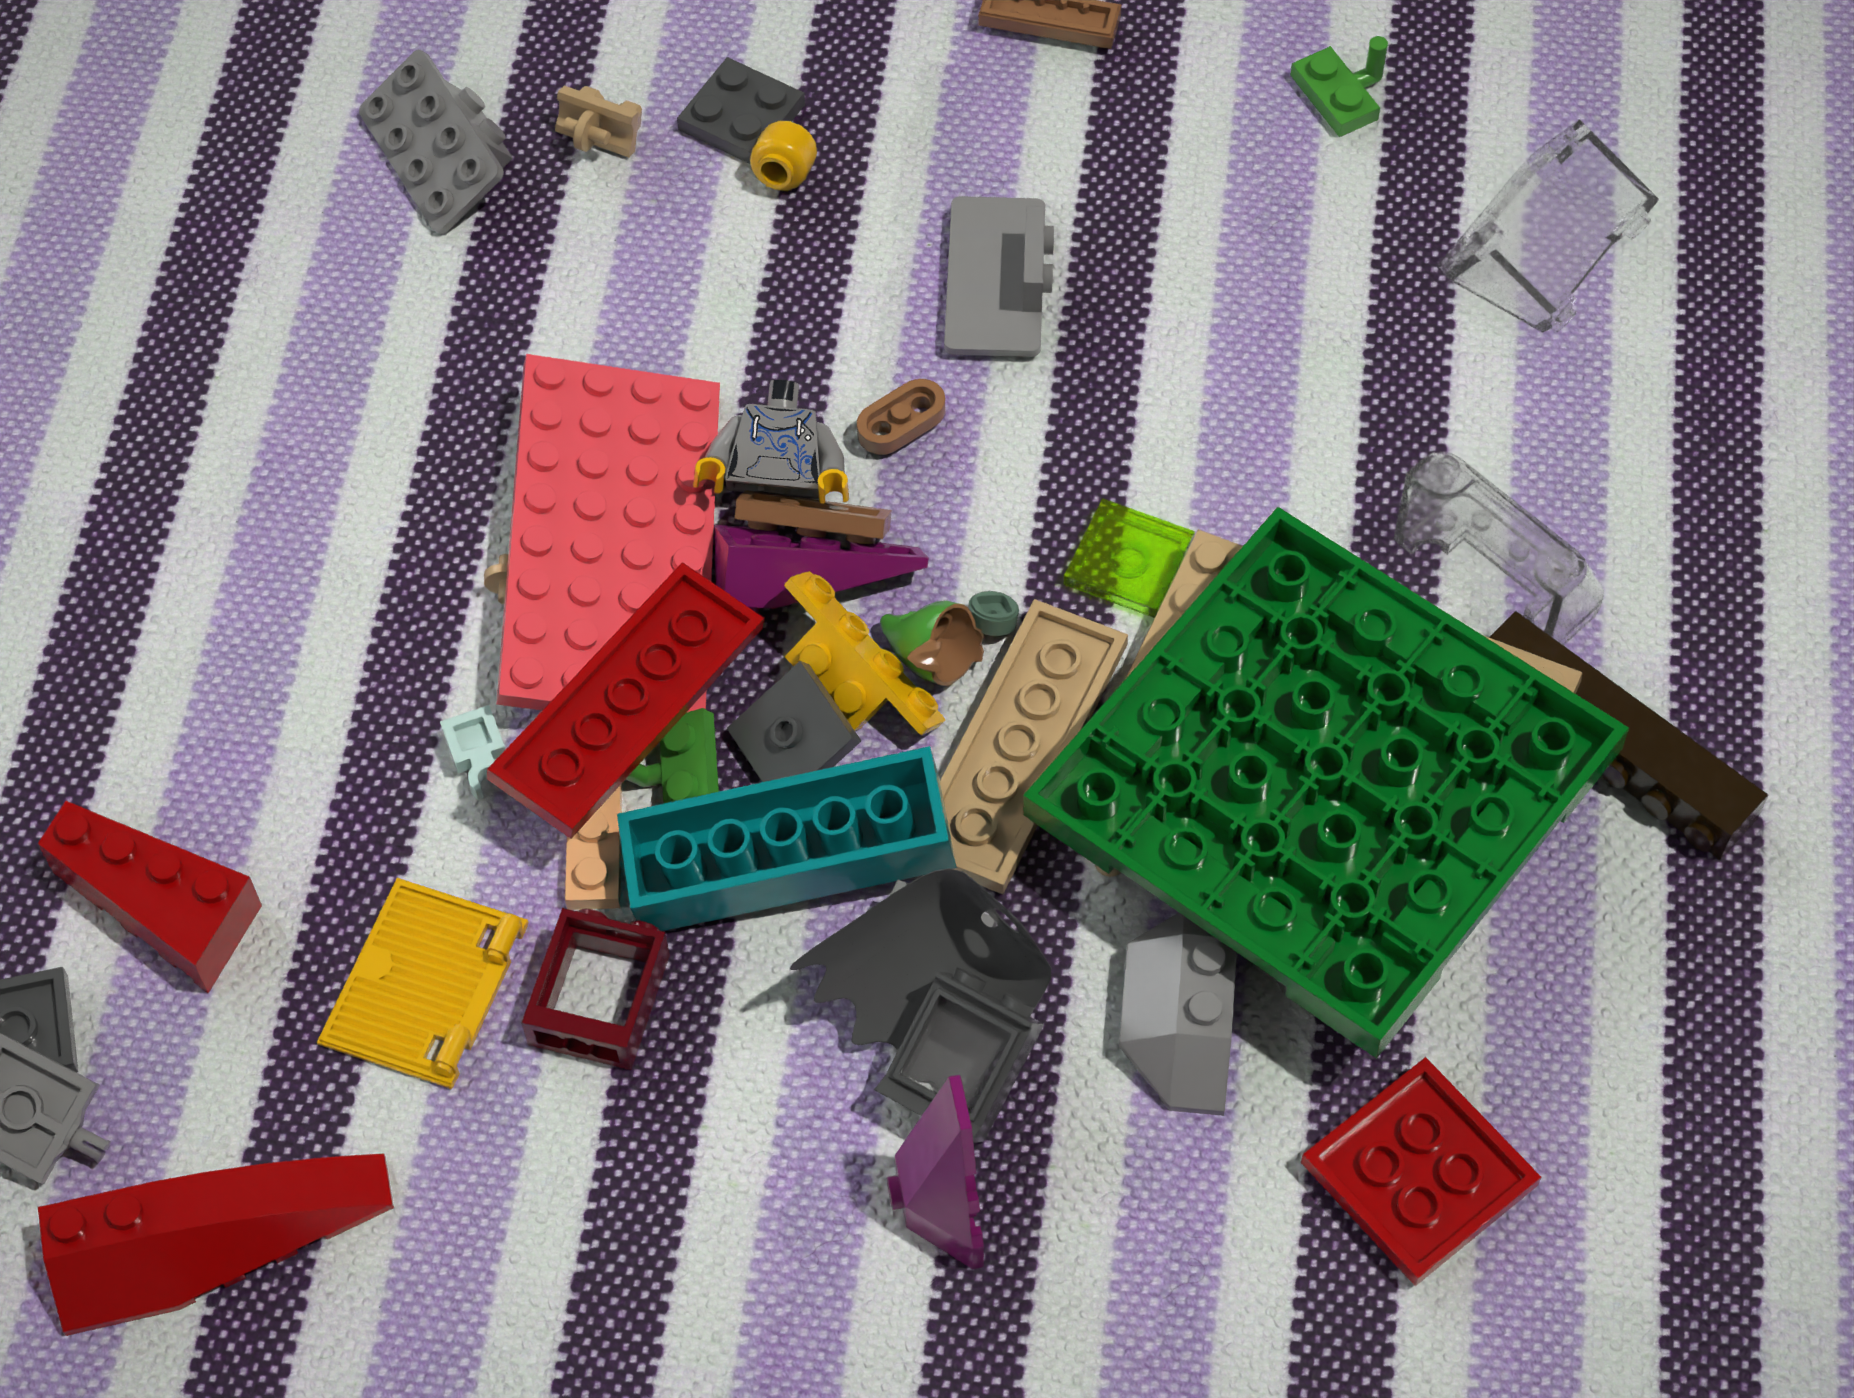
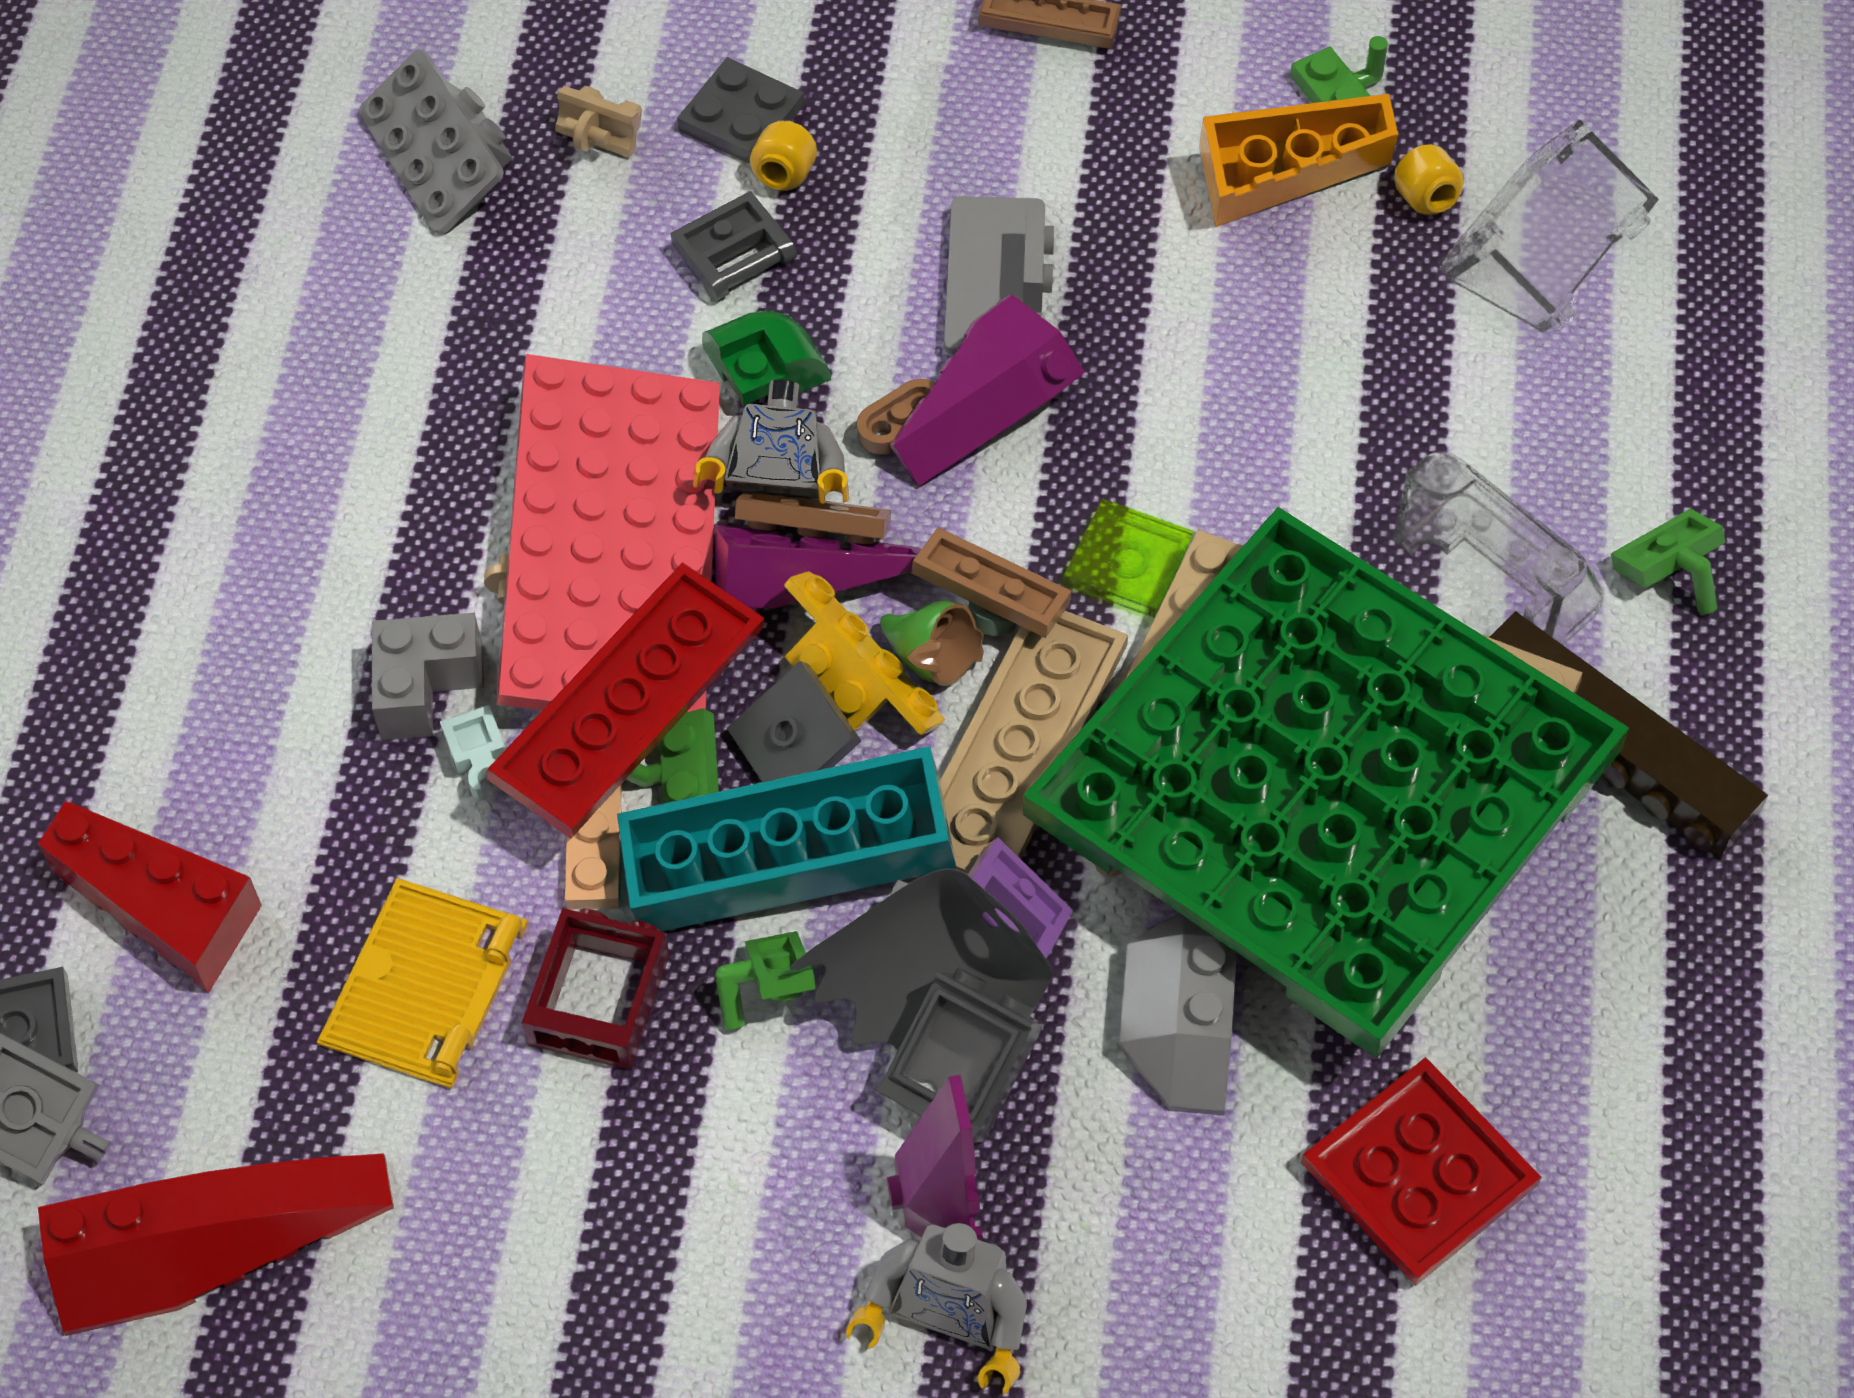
none -> light grey brick [372,612,484,740]
none -> dark grey plate [670,191,797,301]
none -> green brick [702,310,831,406]
none -> bright green plate [715,931,816,1030]
none -> light grey torso [846,1223,1027,1394]
none -> magenta wedge [890,294,1085,486]
none -> medium nougat plate [912,527,1072,638]
none -> medium lavender plate [968,837,1073,958]
none -> light orange wedge [1199,94,1398,227]
none -> yellow head [1394,144,1464,215]
none -> bright green plate [1611,508,1726,614]

